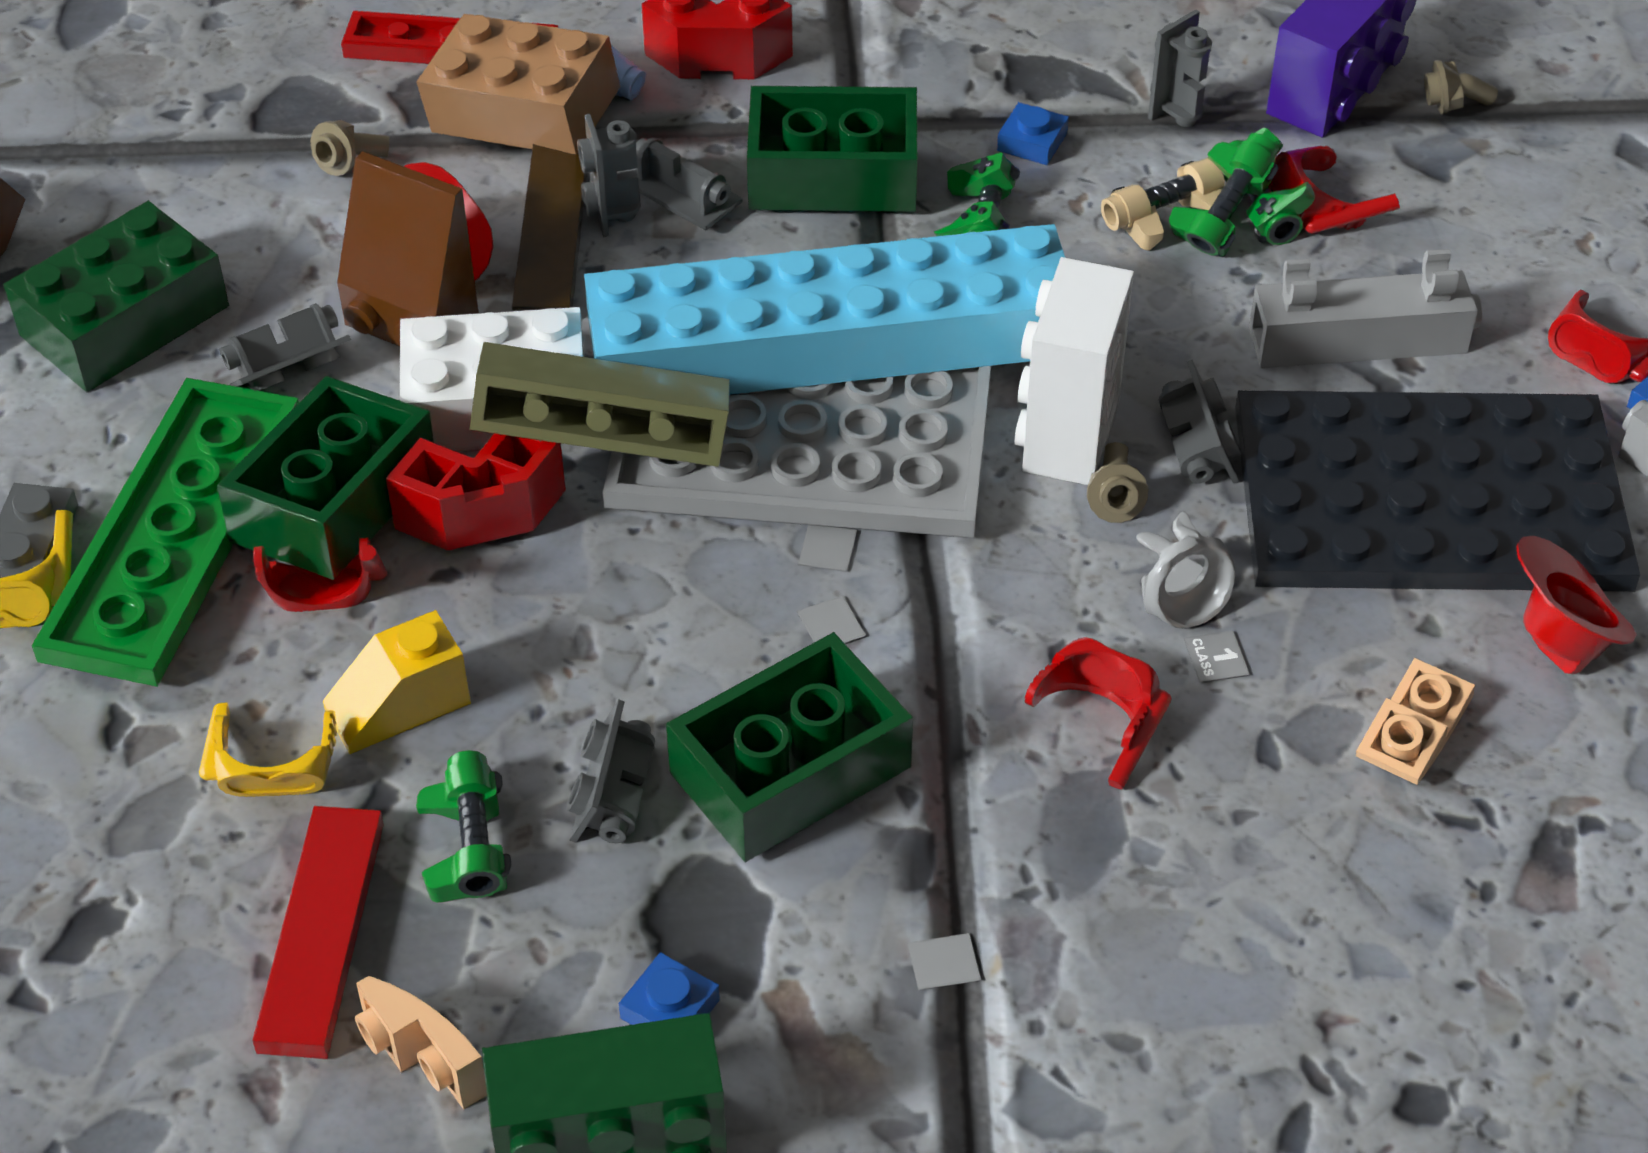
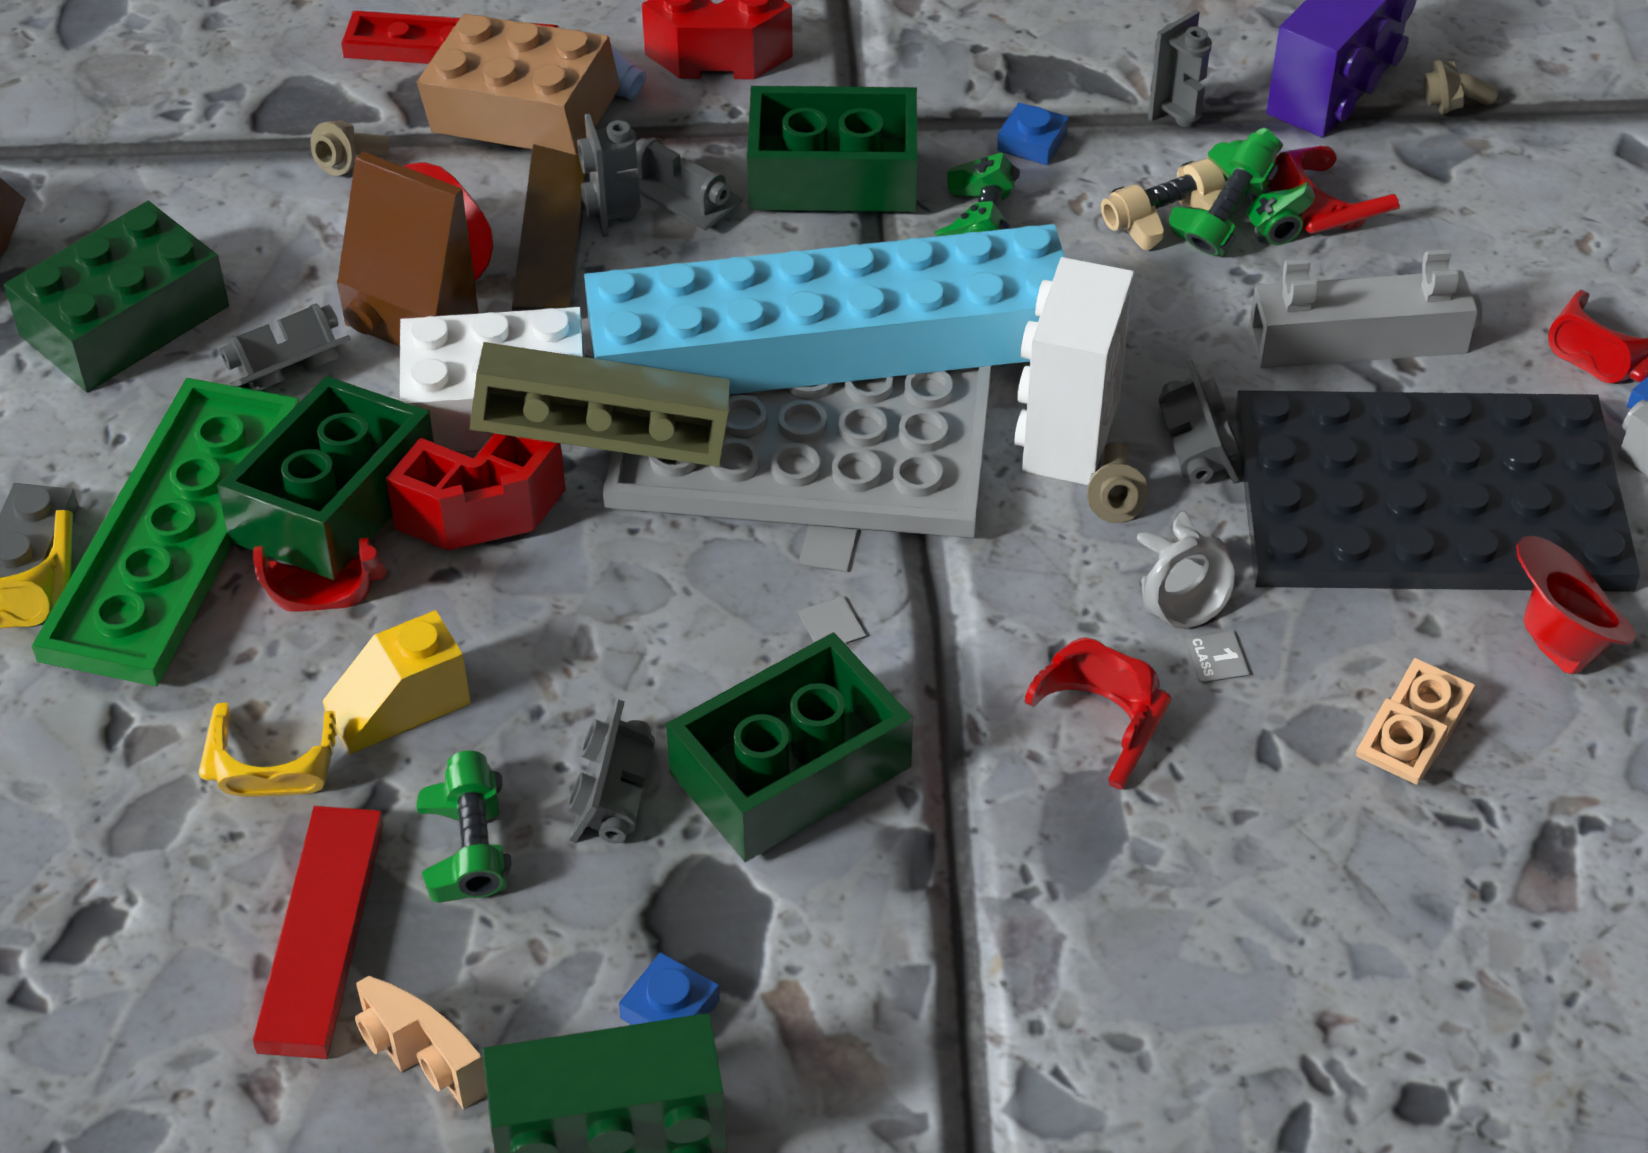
light grey sticker [907,933,981,990] -> none

